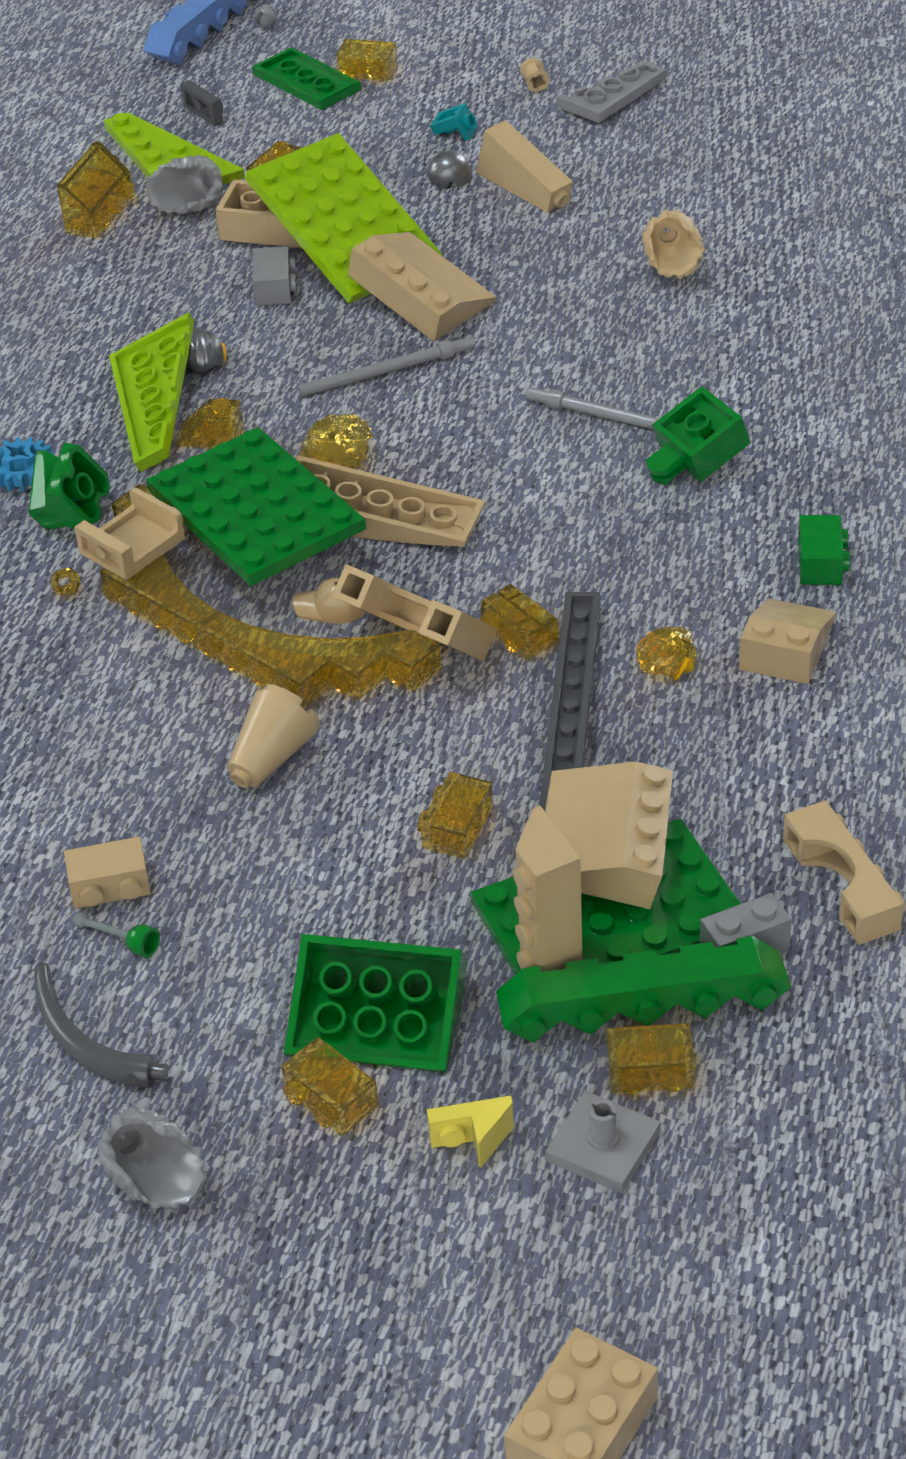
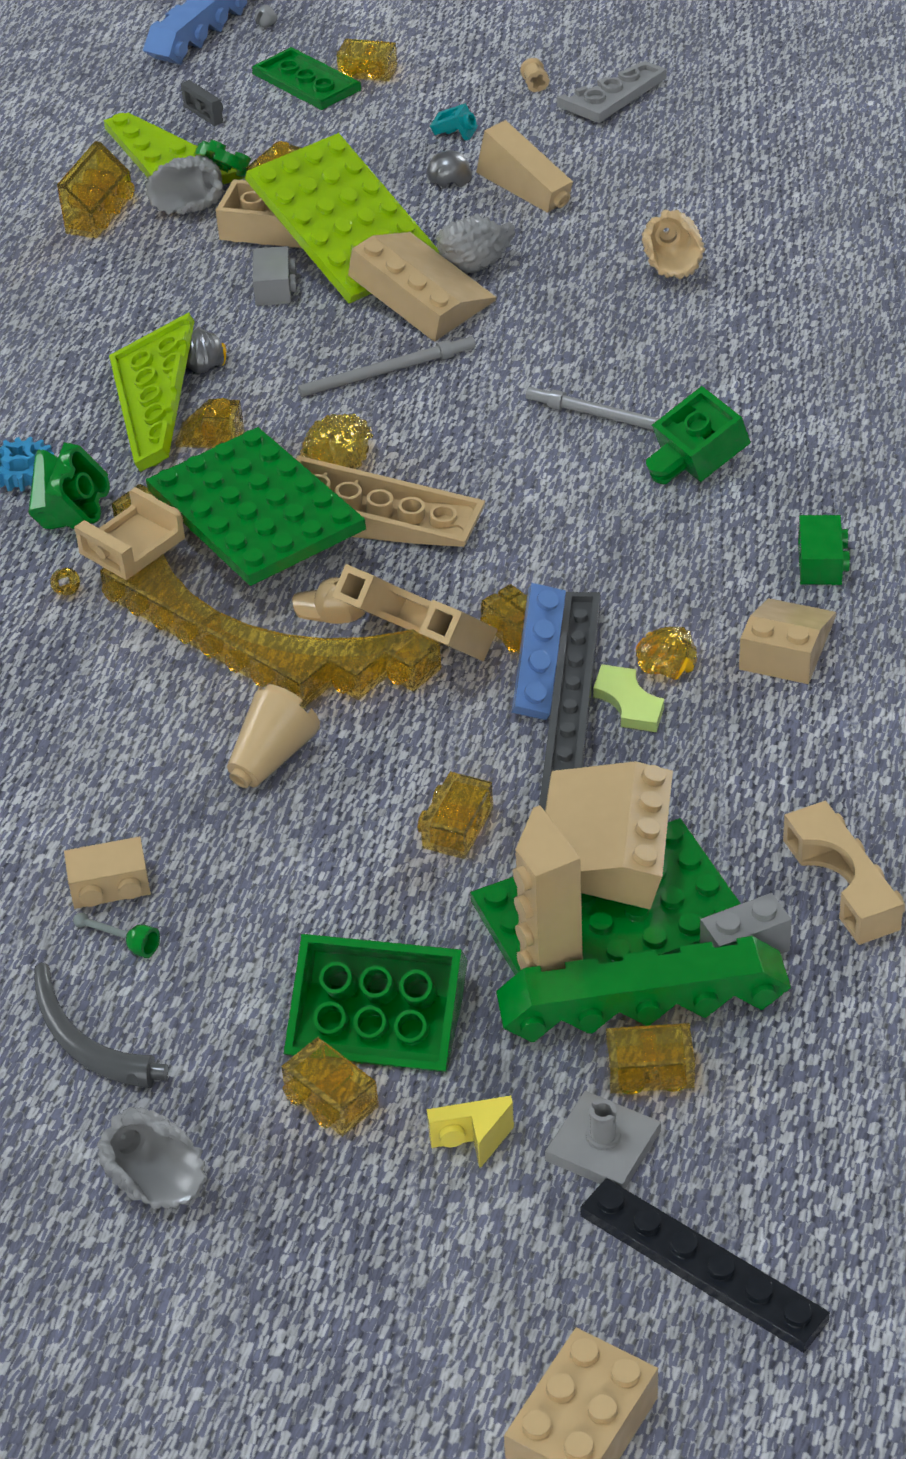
none -> green plate [194,140,251,177]
none -> light grey piece [436,213,516,274]
none -> medium blue plate [511,583,566,720]
none -> black plate [580,1178,830,1353]
none -> yellowish green tile [593,664,664,732]

